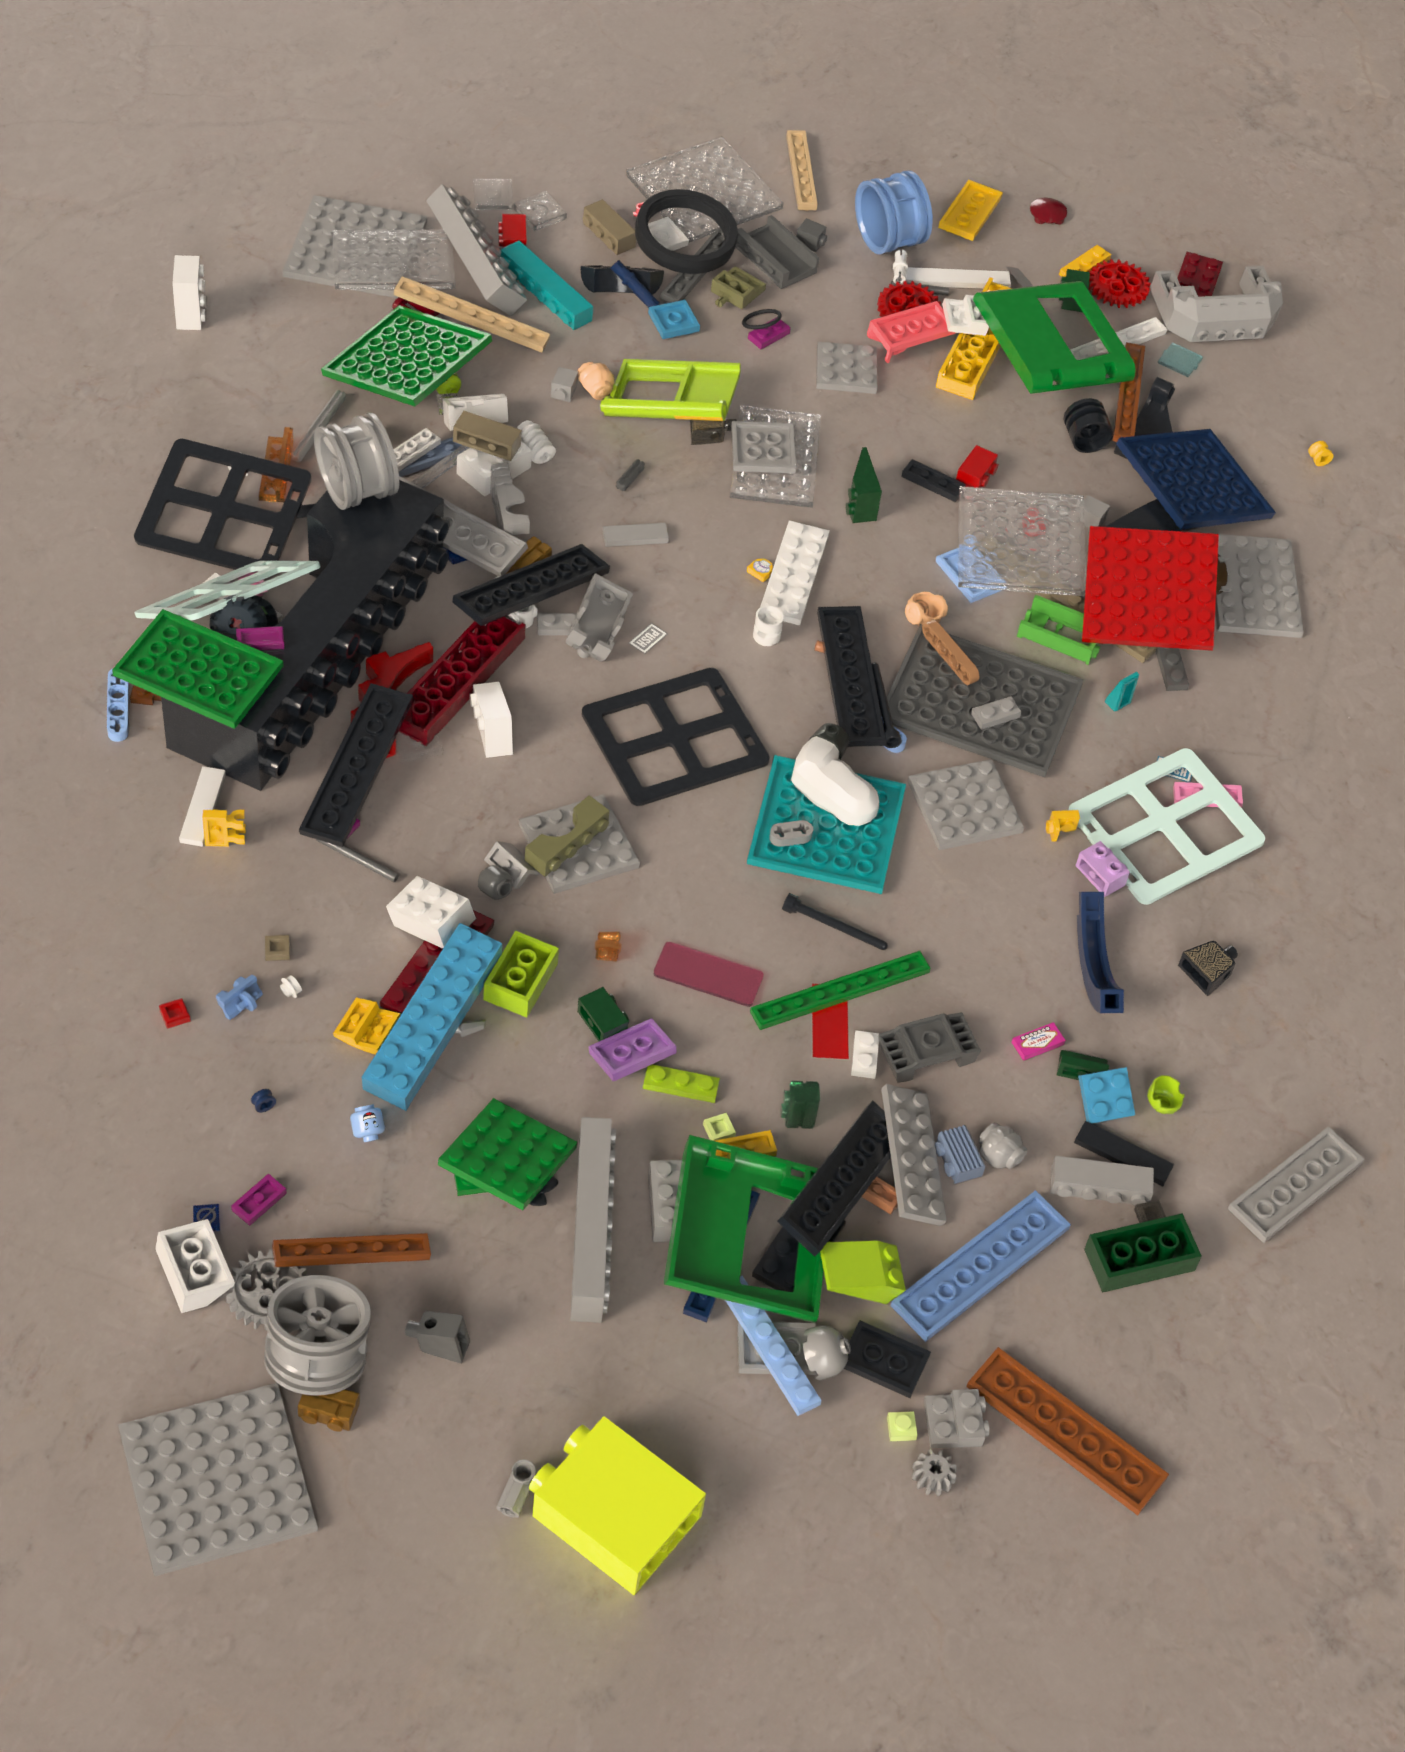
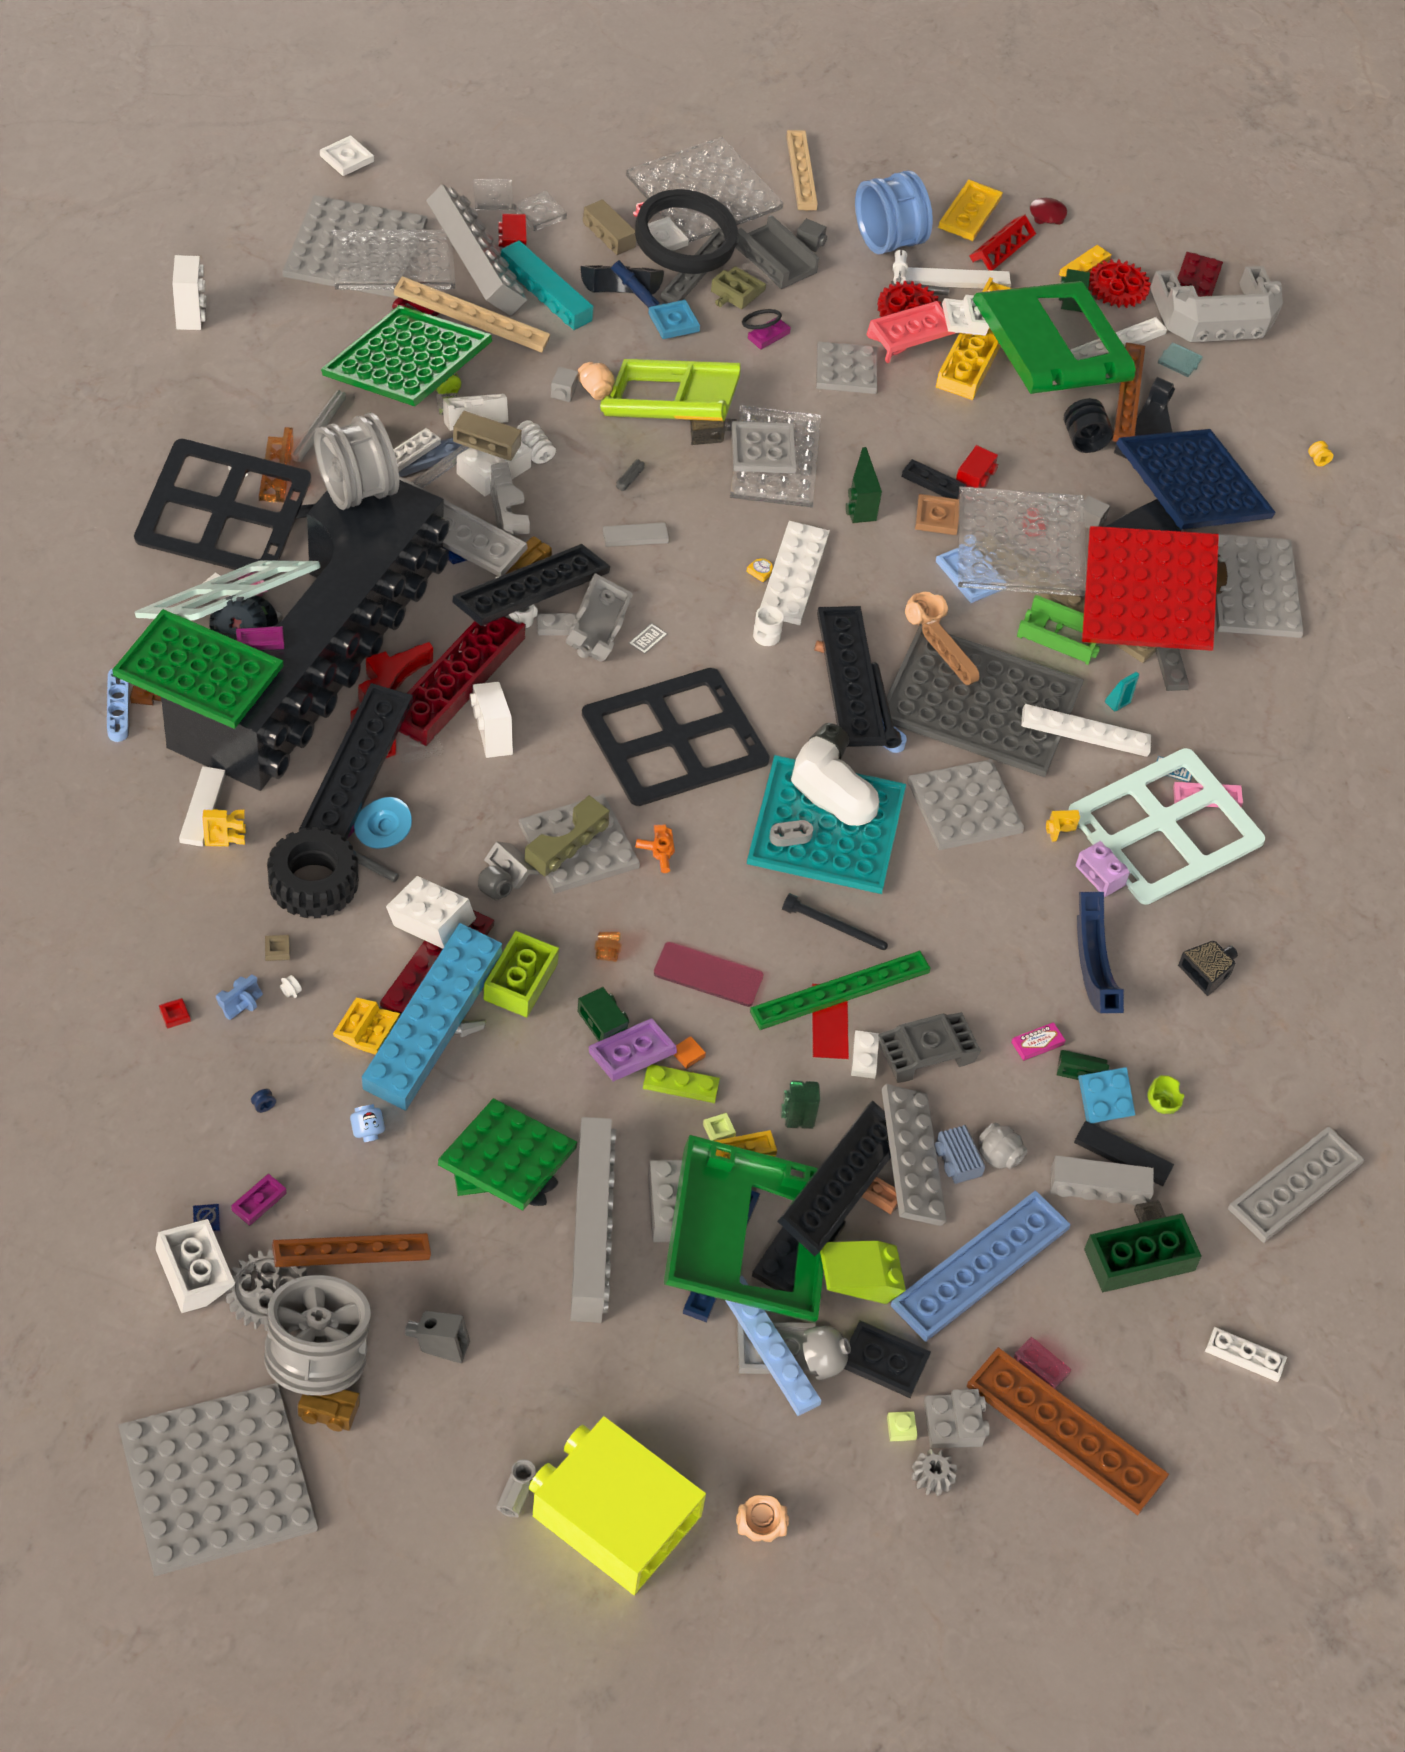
light grey plate [971,696,1021,730] -> none
light grey sticker [1006,267,1033,287] -> none
none -> black tyre [267,827,359,919]
none -> white plate [320,135,374,176]
none -> dark azure hat [354,797,412,849]
none -> orange piece [635,824,675,873]
none -> orange tile [674,1036,706,1069]
none -> light nougat hair [736,1495,789,1542]
none -> medium nougat plate [915,494,960,535]
none -> red fence [969,214,1037,271]
none -> clear pink plate [1014,1336,1071,1389]
none -> white plate [1021,704,1151,757]
none -> white tile [1205,1327,1287,1382]

